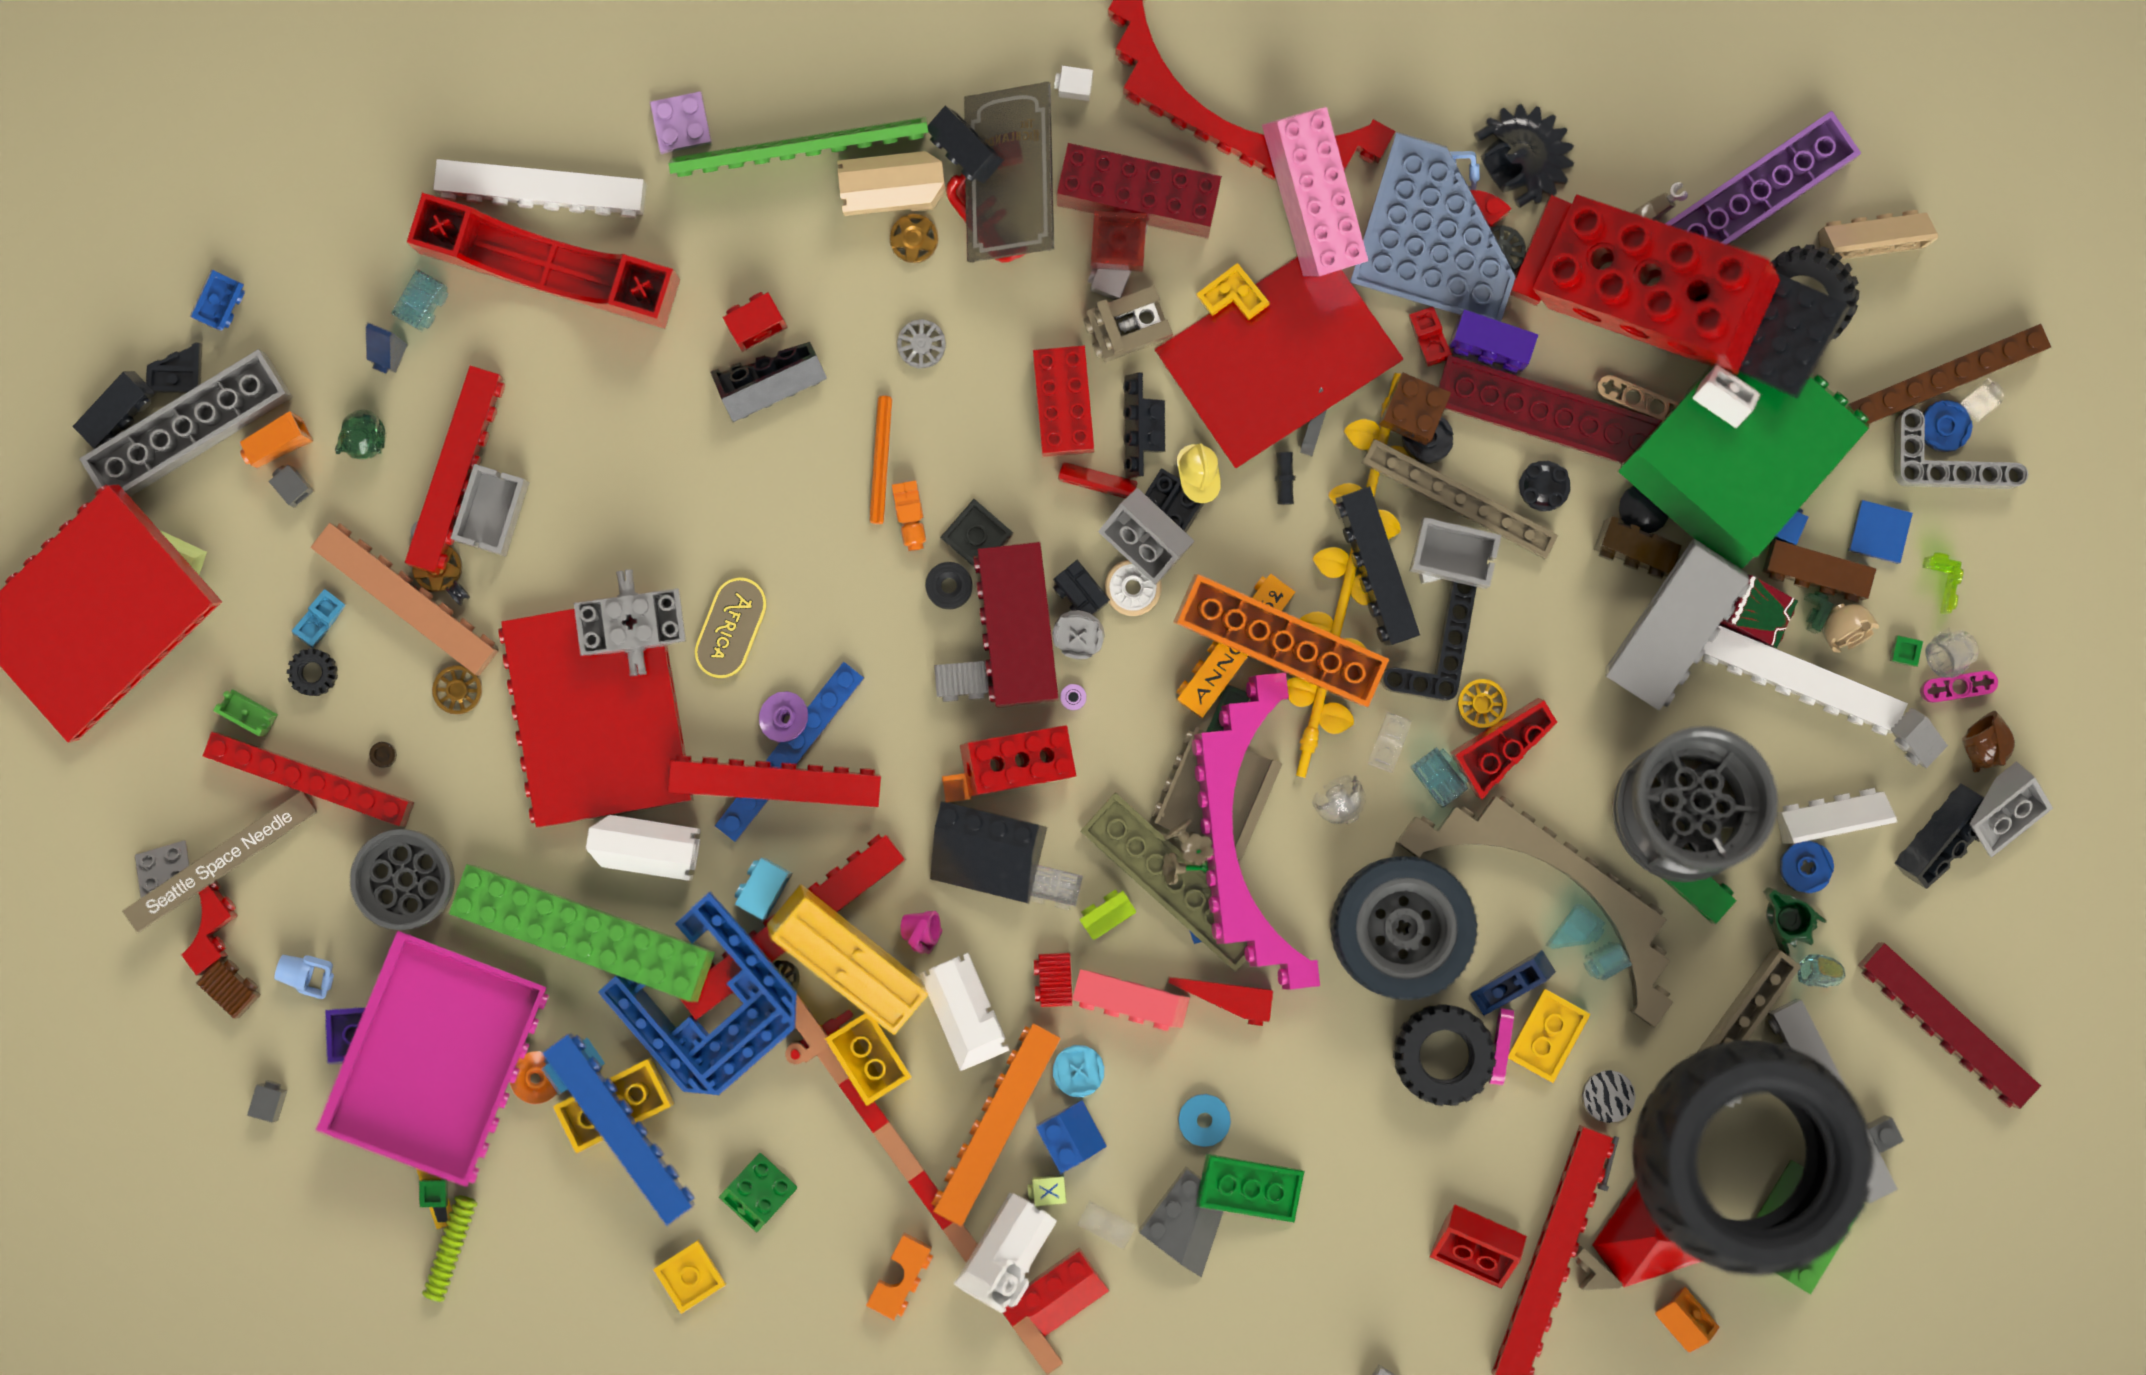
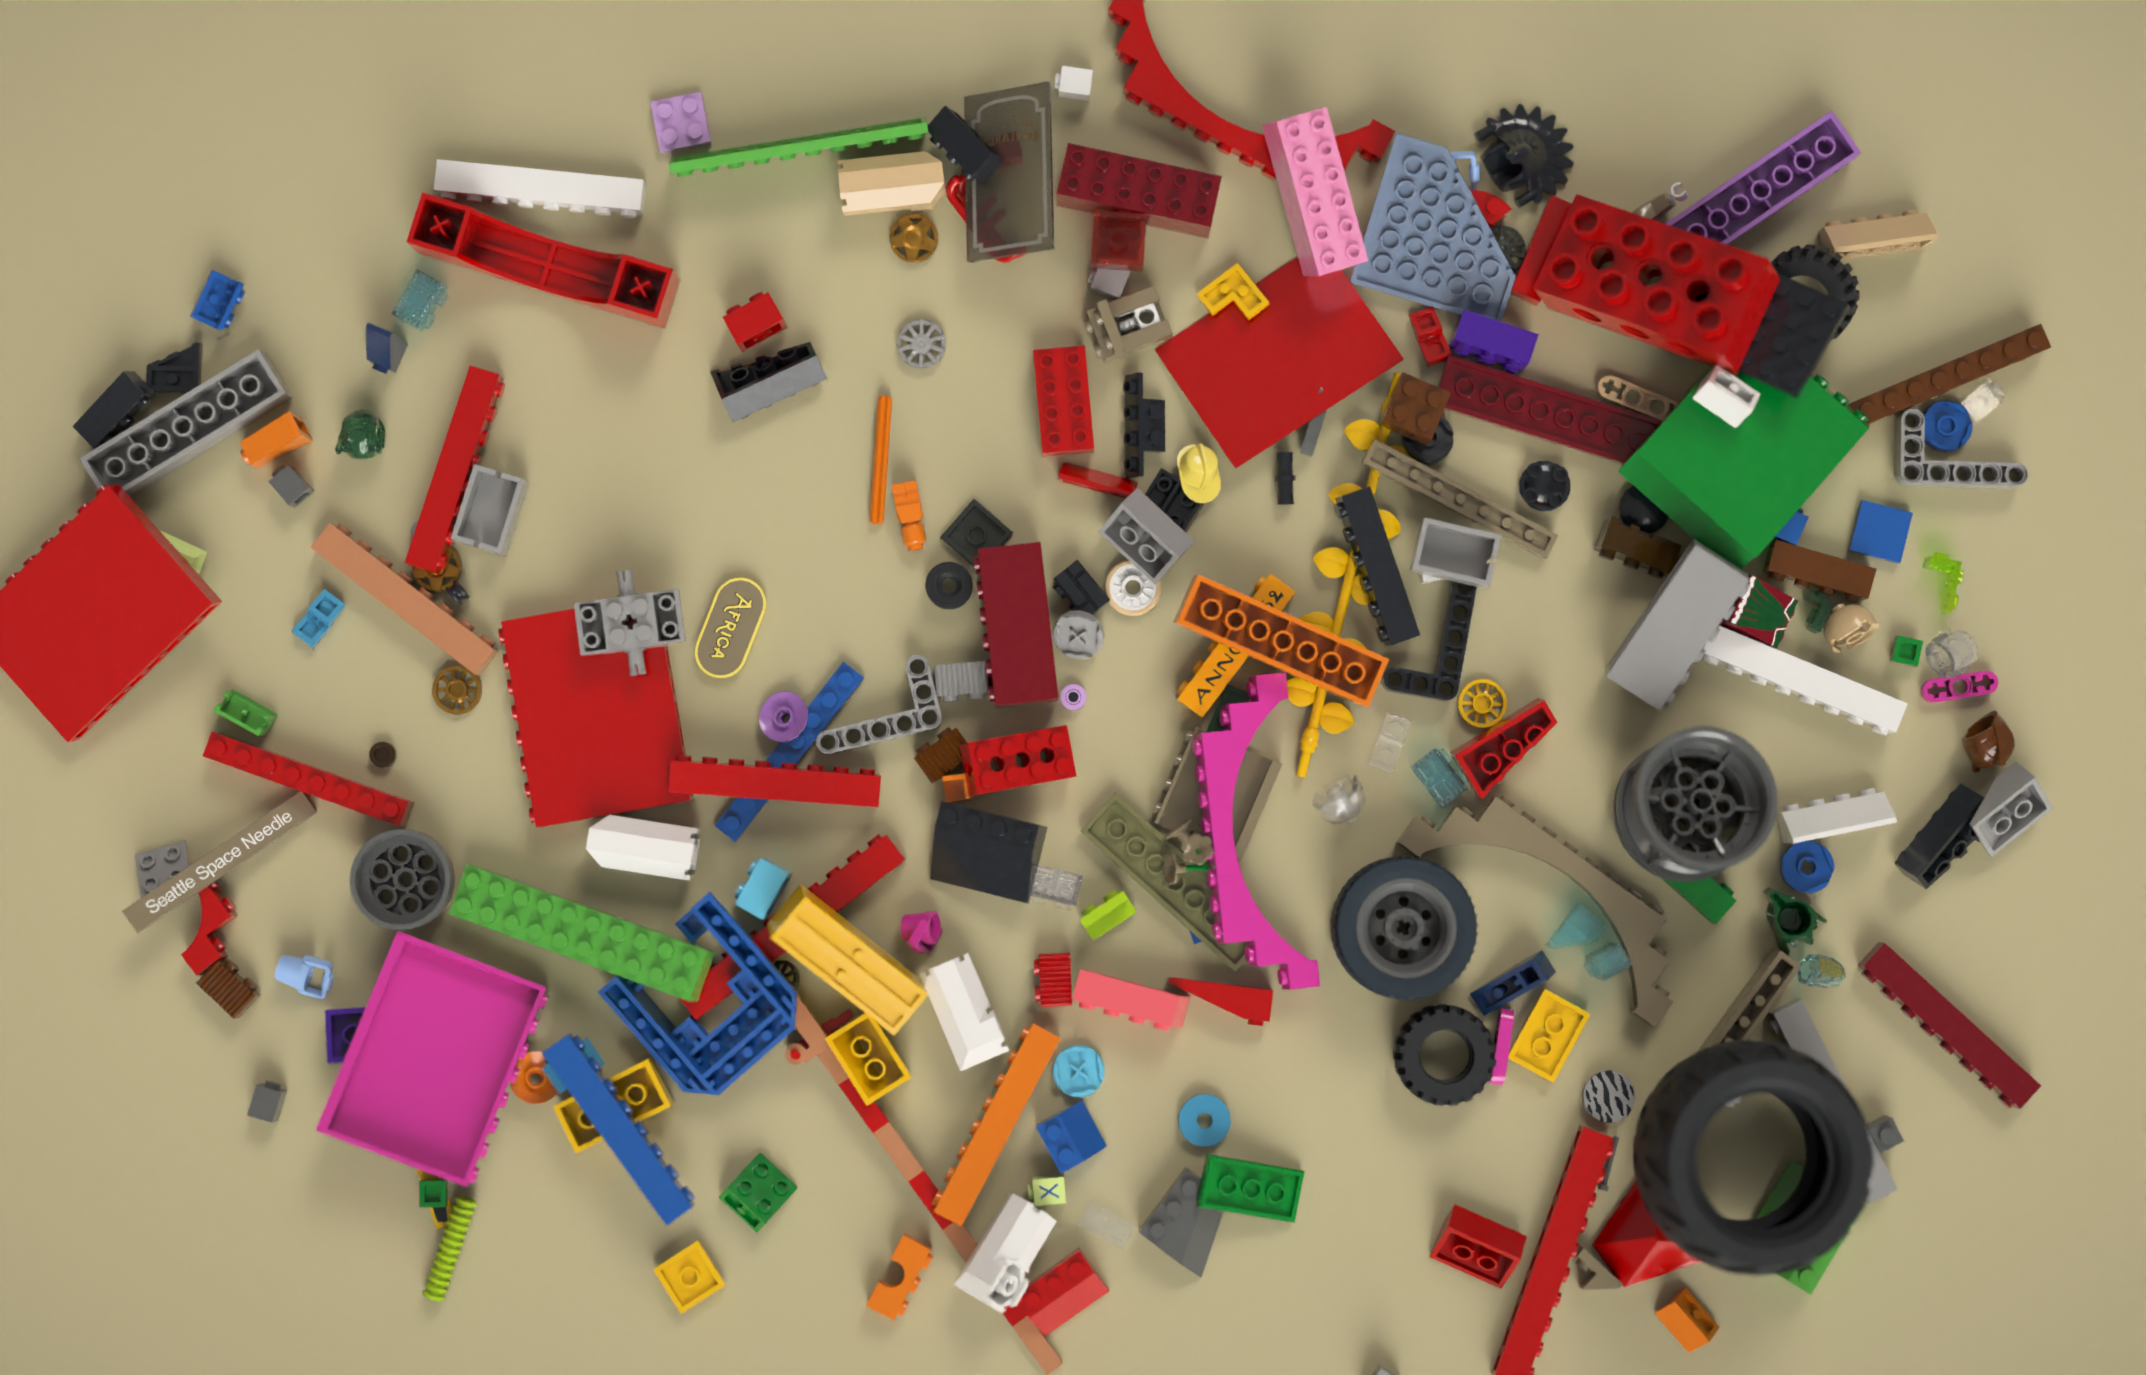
black tyre [286,648,338,696] -> none
light grey brick [1891,708,1948,768] -> none
none -> light grey beam [816,655,942,754]
none -> reddish brown brick [914,727,967,784]

